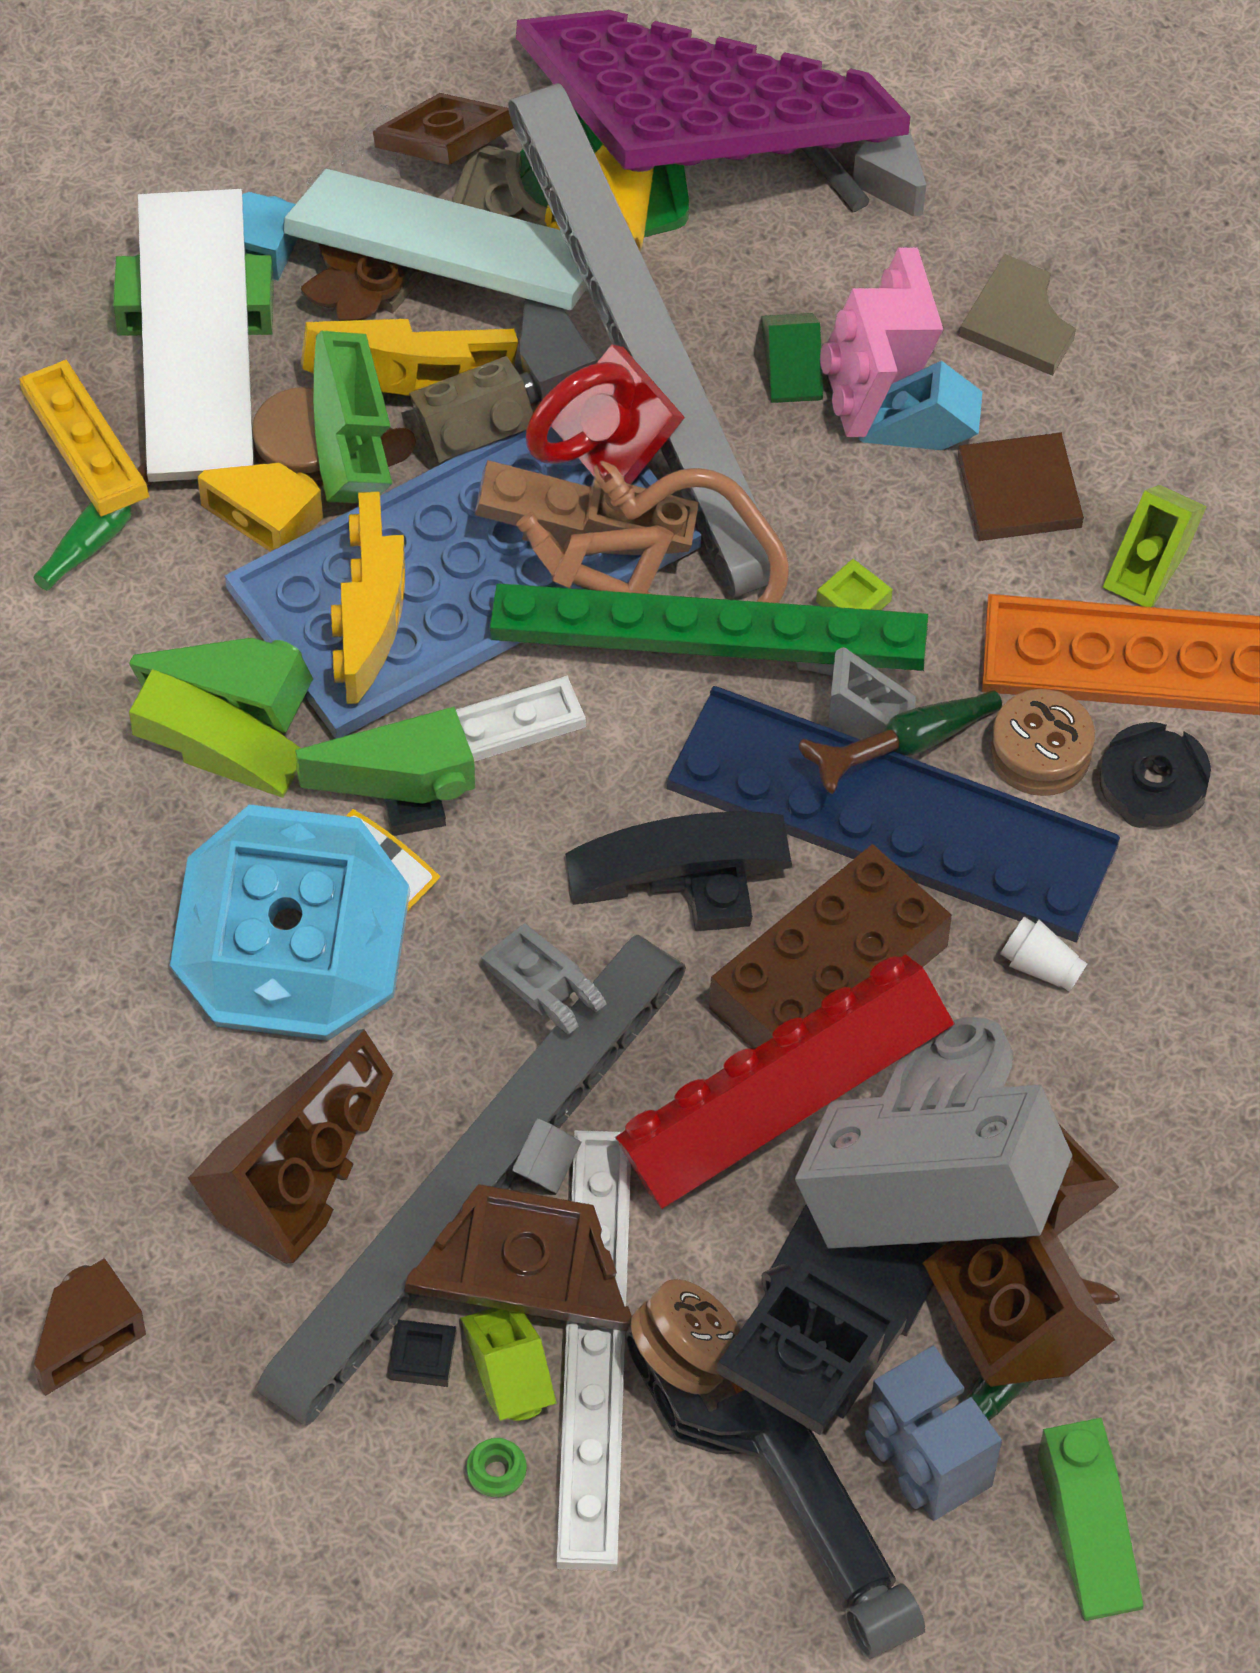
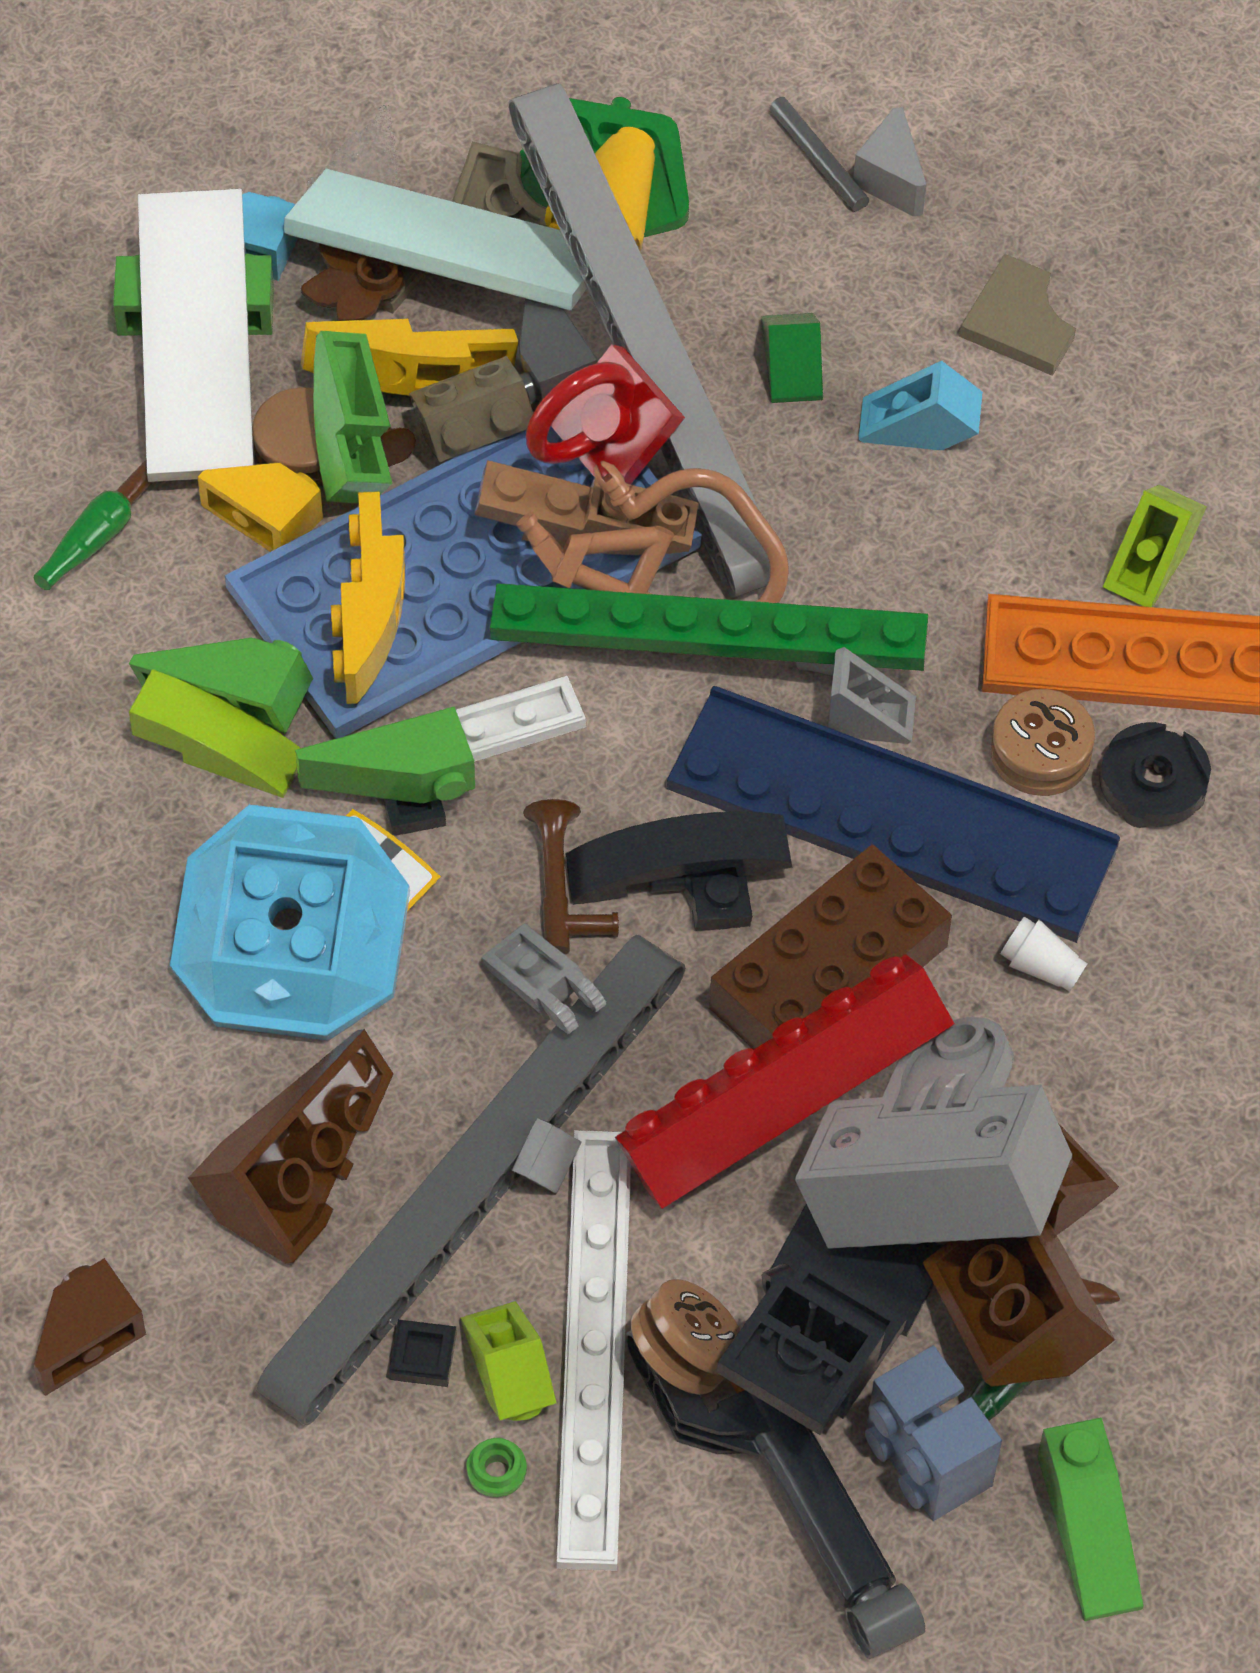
yellow tile [19,359,149,517] -> none
reddish brown tile [373,93,514,165] -> none
reddish brown wing [404,1184,632,1332] -> none
magenta plate [516,10,911,172] -> none
piece [799,690,1002,794] -> none
lime plate [816,558,893,610] -> none
bright pink bracket [820,248,943,437] -> none
reddish brown tile [958,432,1084,541] -> none
none -> reddish brown piece [523,799,619,954]

